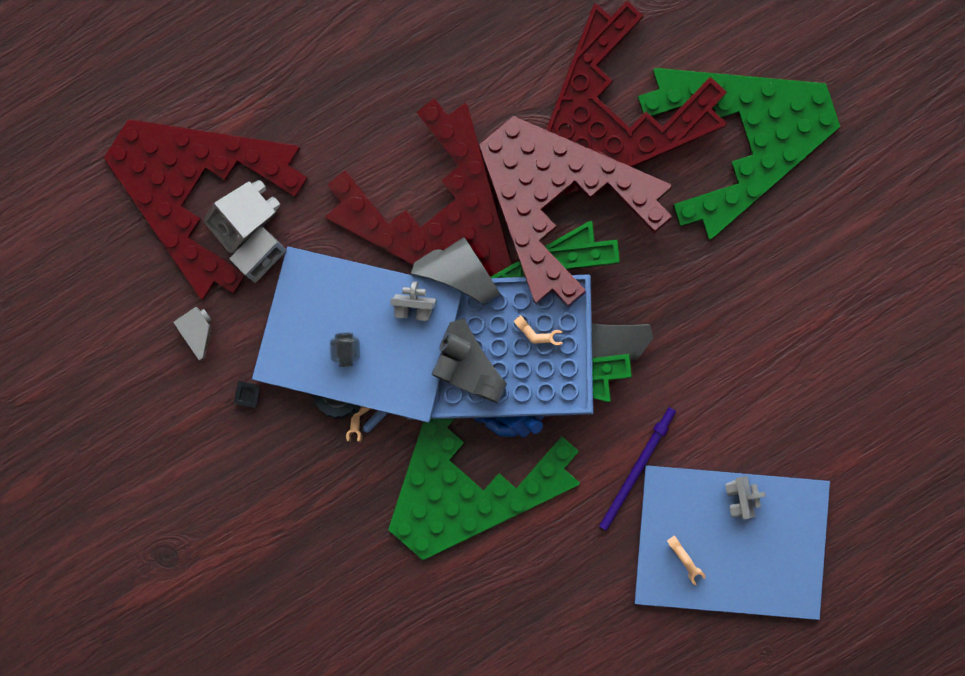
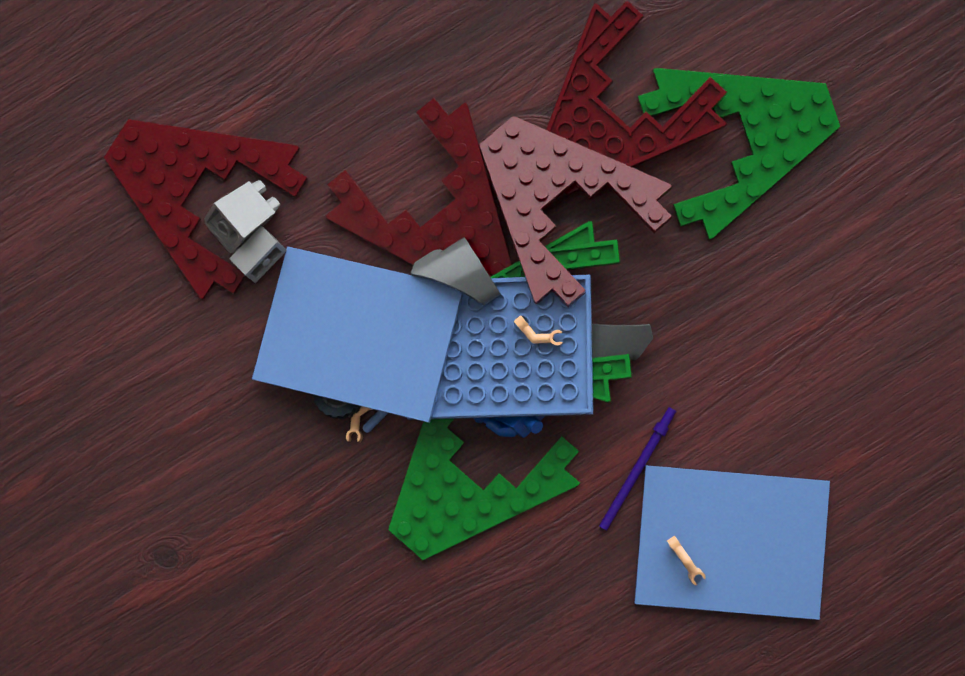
light grey slope [173,307,212,361] -> none
black plate [233,381,262,408] -> none
clear smoke head [330,332,360,367] -> none
light grey hips [390,281,437,321] -> none
dark grey panel [431,318,507,403] -> none
light grey hips [725,476,766,520] -> none

